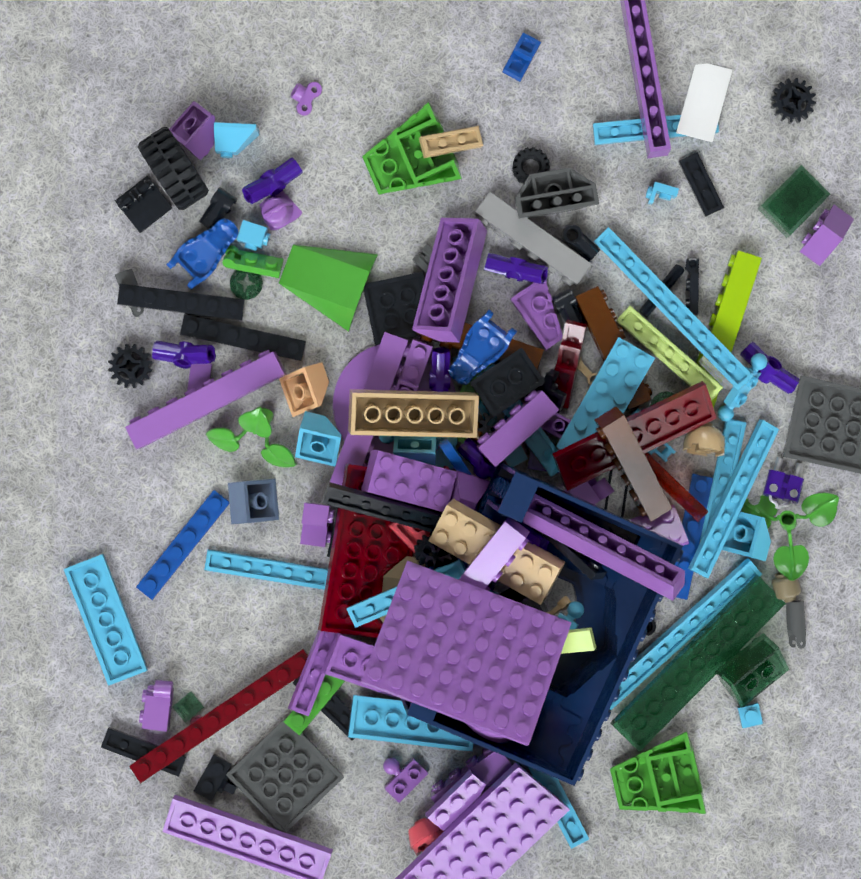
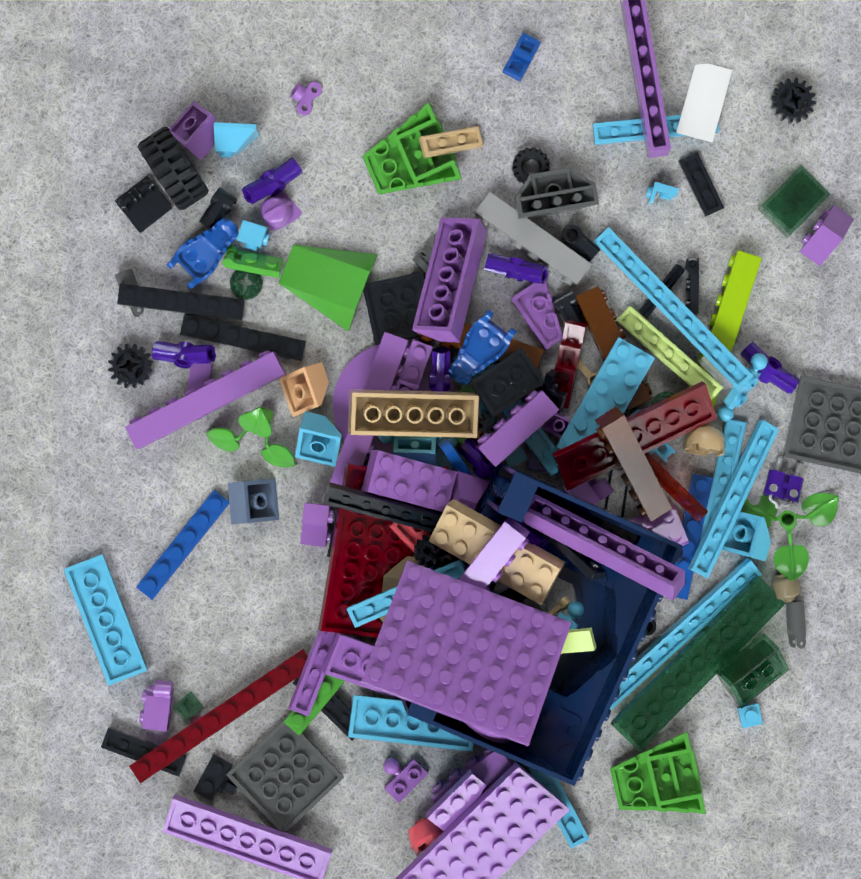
medium azure tile [204,549,328,590] -> none

